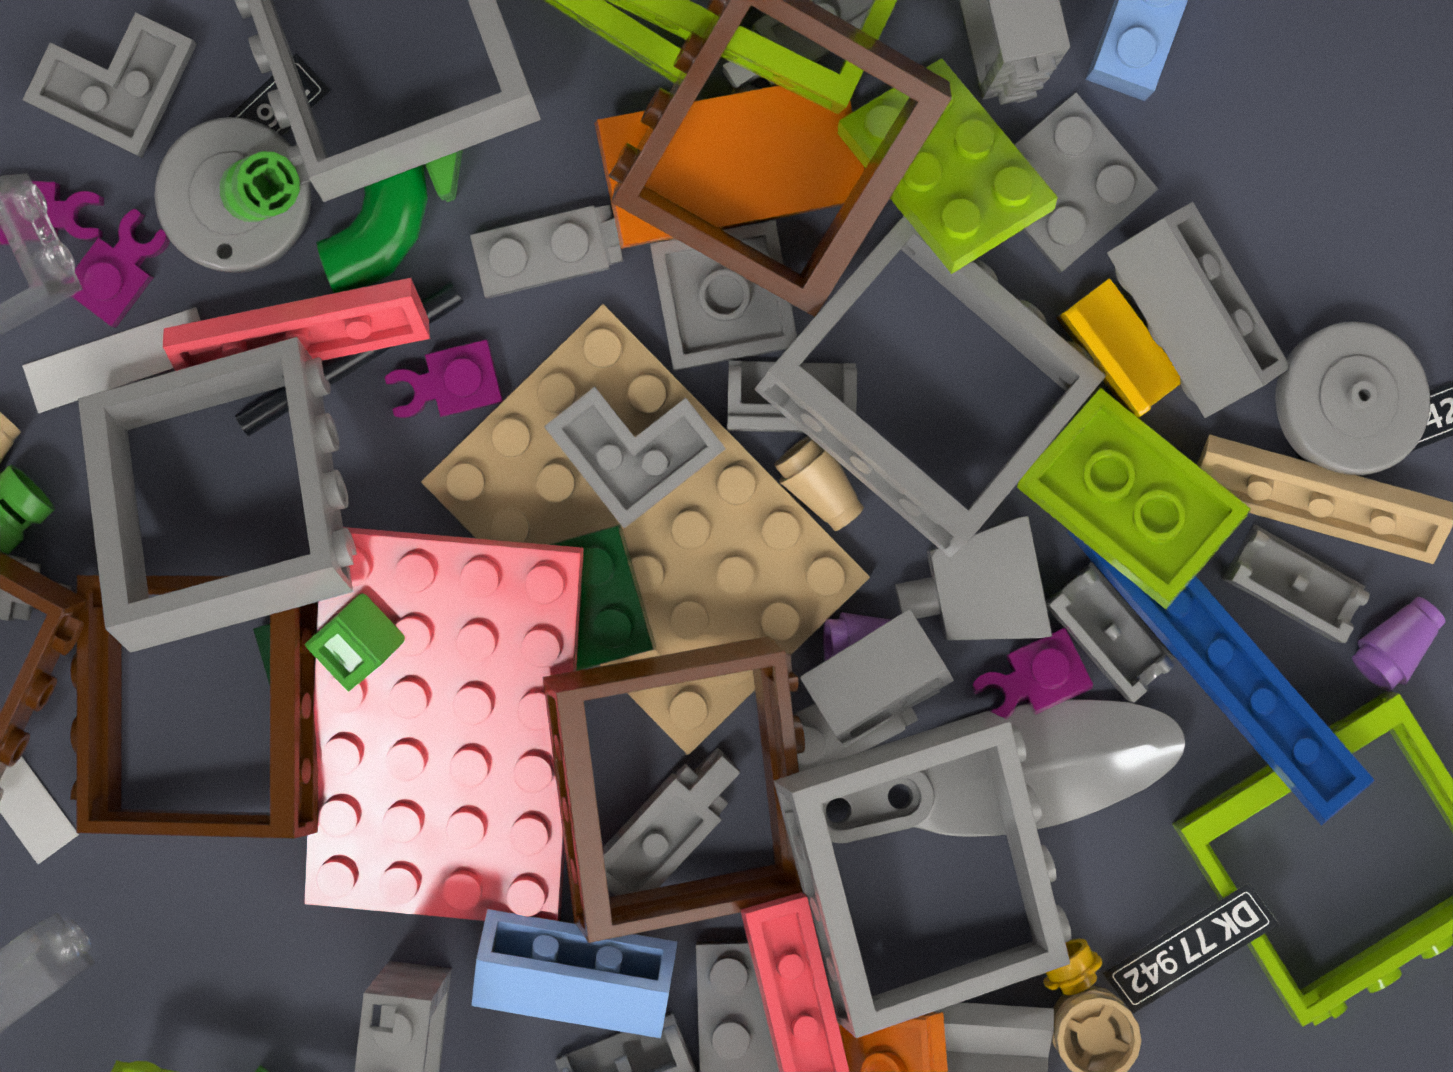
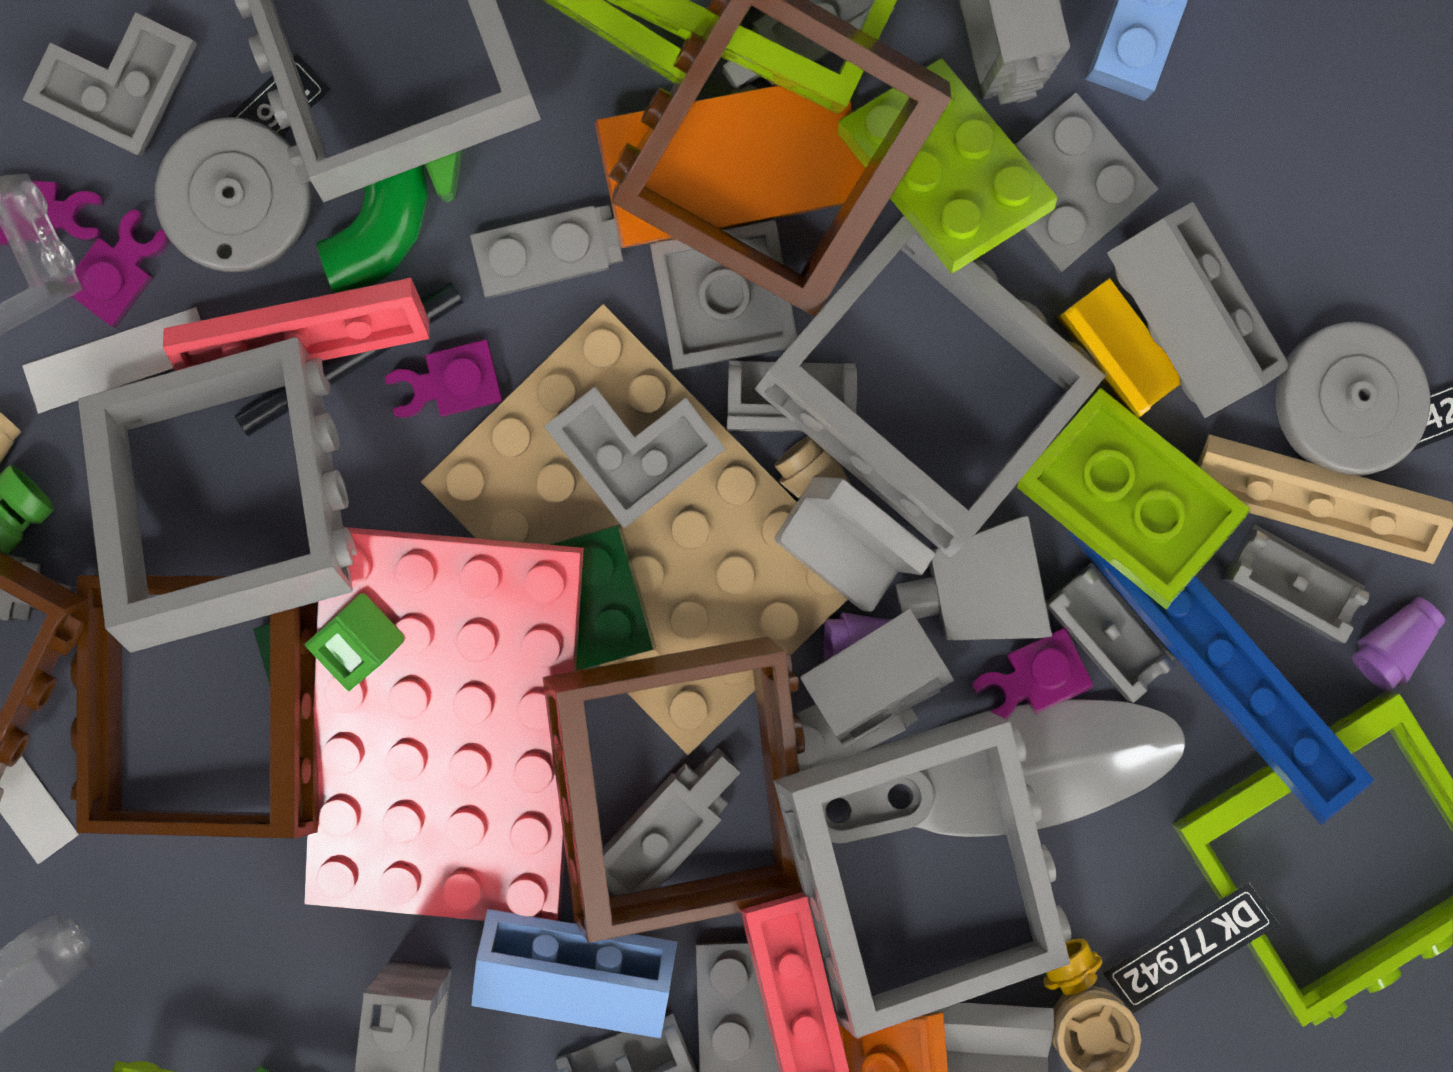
bright green wheel [220,151,300,222] -> none
none -> light grey panel [775,477,935,611]

